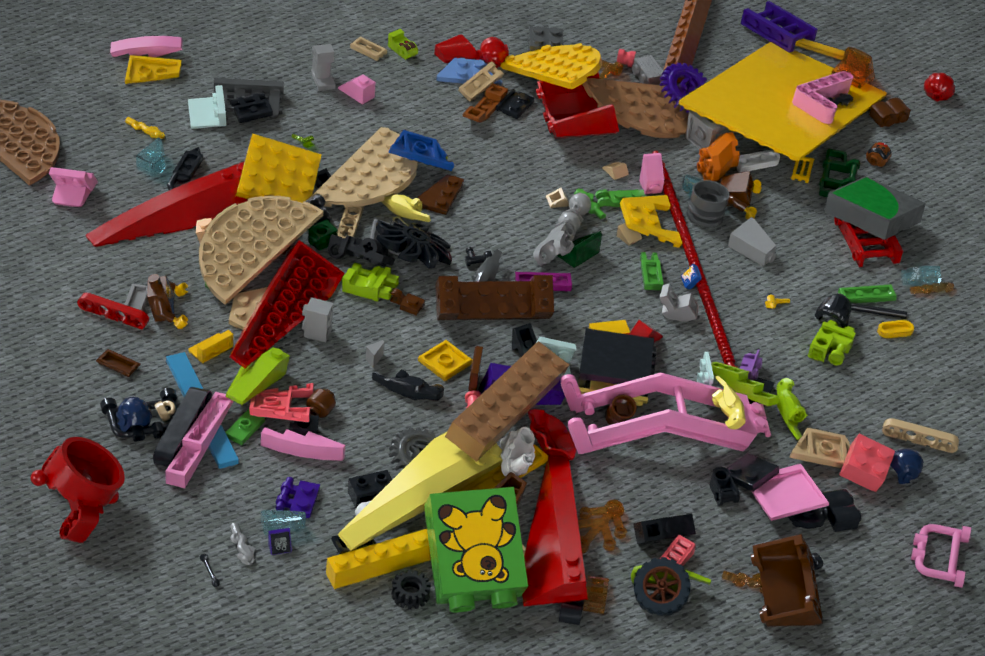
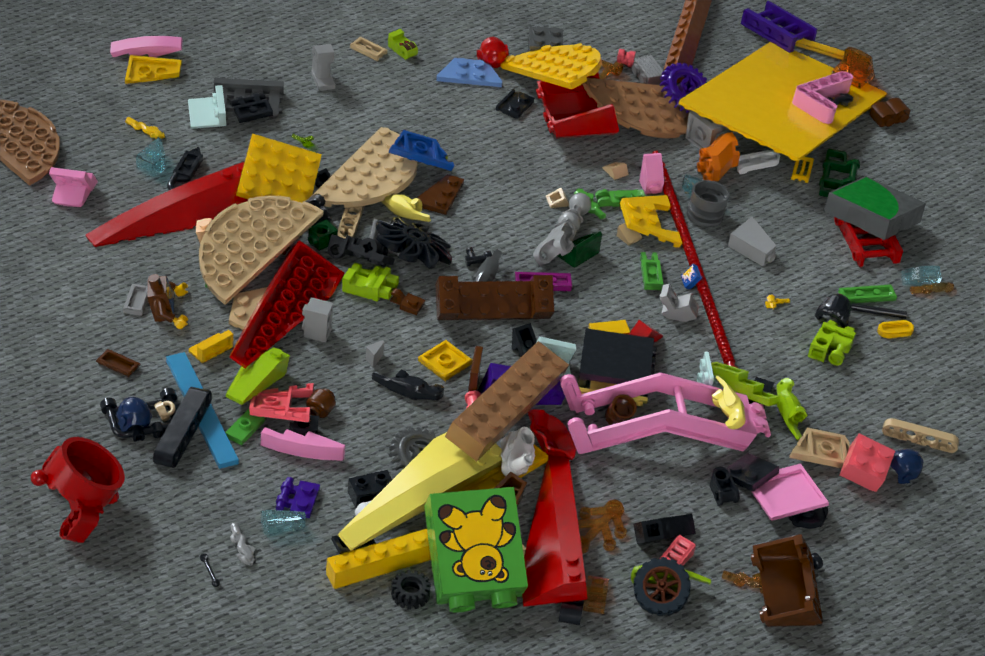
red beam [77,292,149,330] -> none
bright pink slope [165,392,234,488] -> none
slope [268,528,292,555] -> none
bright pink slope [338,74,376,105] -> none
red slope [434,34,478,63] -> none
tan plate [458,62,504,101] -> none
dark orange slope [463,83,508,122] -> none
reddish brown torso [721,171,762,219] -> none
medium lavender hinge [739,349,762,381] -> none
black brick [822,489,862,532] -> none
dark orange head [866,142,892,167] -> none
bright pink bar [911,524,971,588] -> none
red plant [924,73,955,102] -> none

